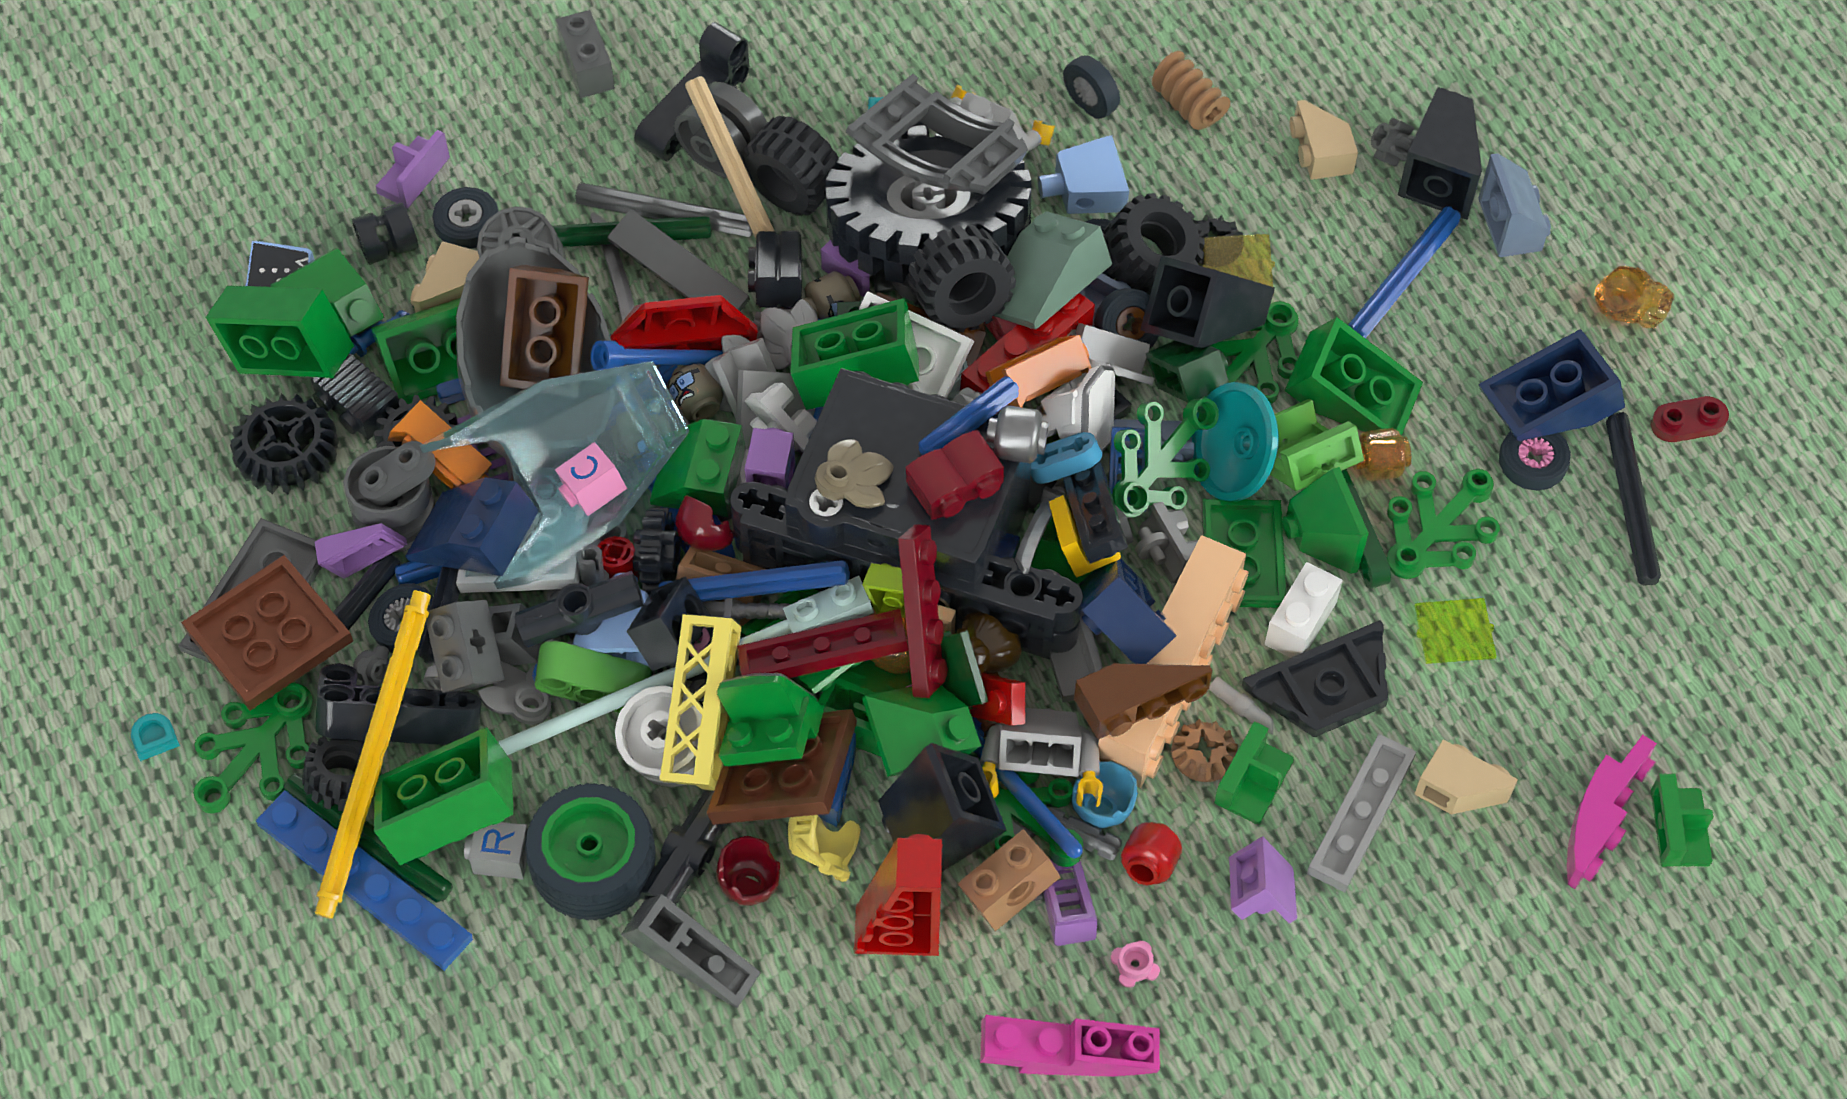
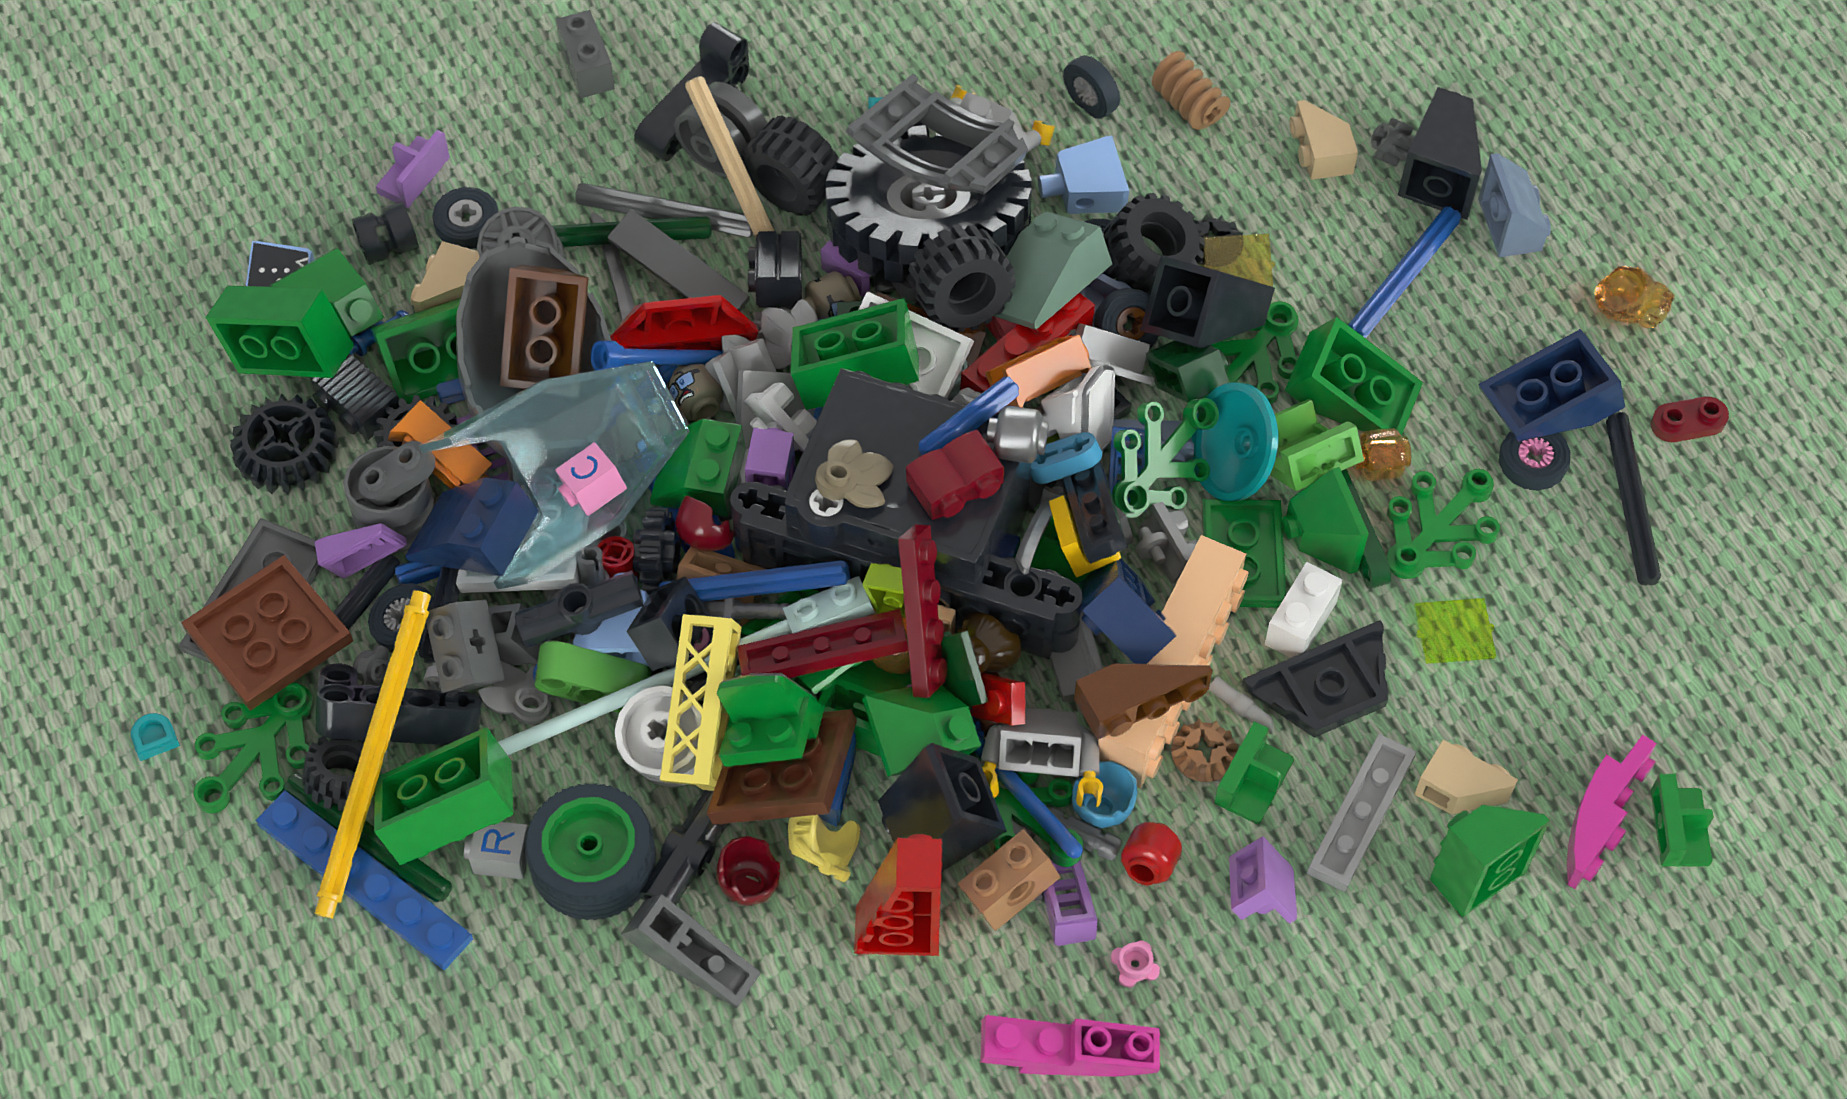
none -> green slope [1430,805,1550,918]

